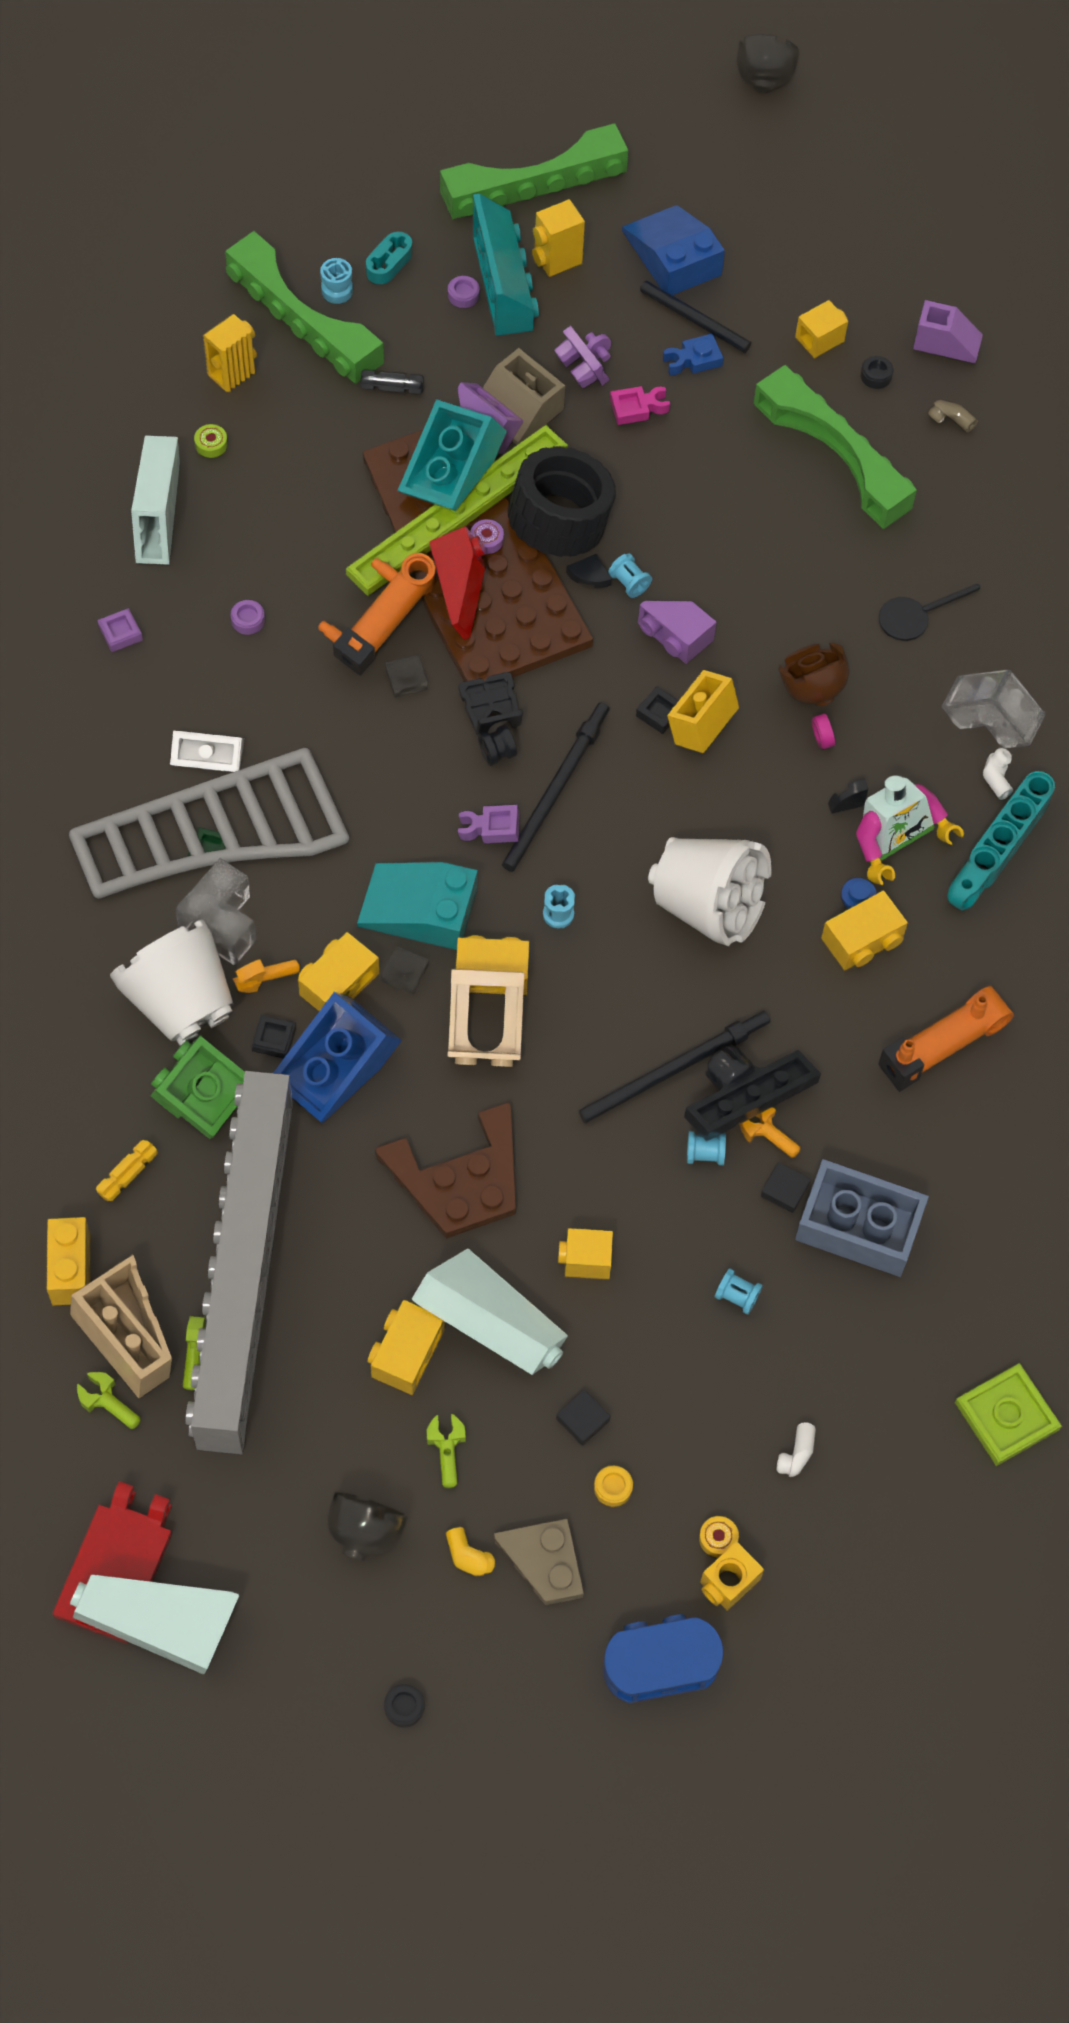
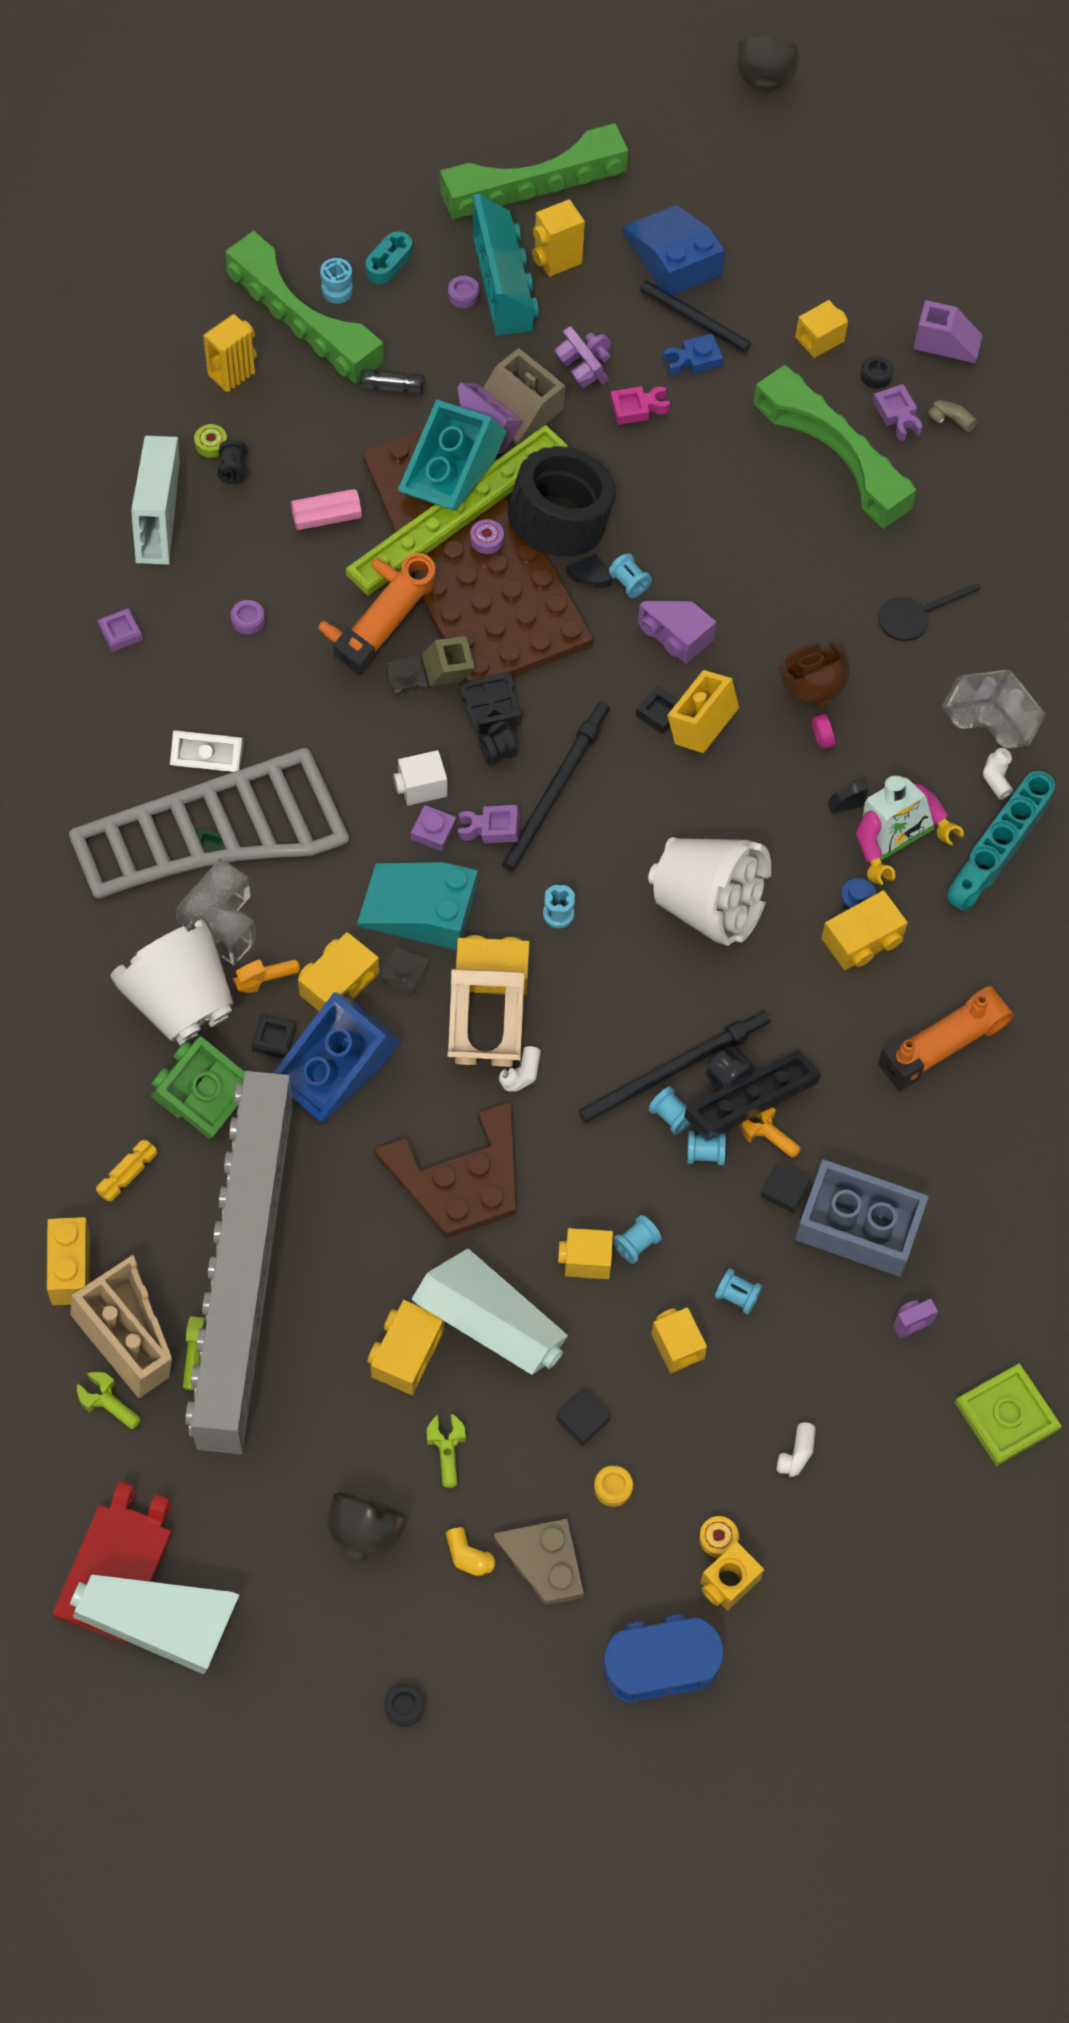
red slope [429,526,486,640] -> none
none -> black bush [217,440,248,484]
none -> bright pink axle [291,489,362,530]
none -> white brick [393,750,447,806]
none -> medium lavender plate [411,805,456,852]
none -> olive brick [422,636,475,686]
none -> white arm [499,1046,541,1092]
none -> medium azure bush [612,1215,662,1264]
none -> medium azure bush [649,1086,690,1135]
none -> yellow brick [651,1307,707,1374]
none -> medium lavender plate [873,384,922,441]
none -> medium lavender plate [893,1299,938,1339]

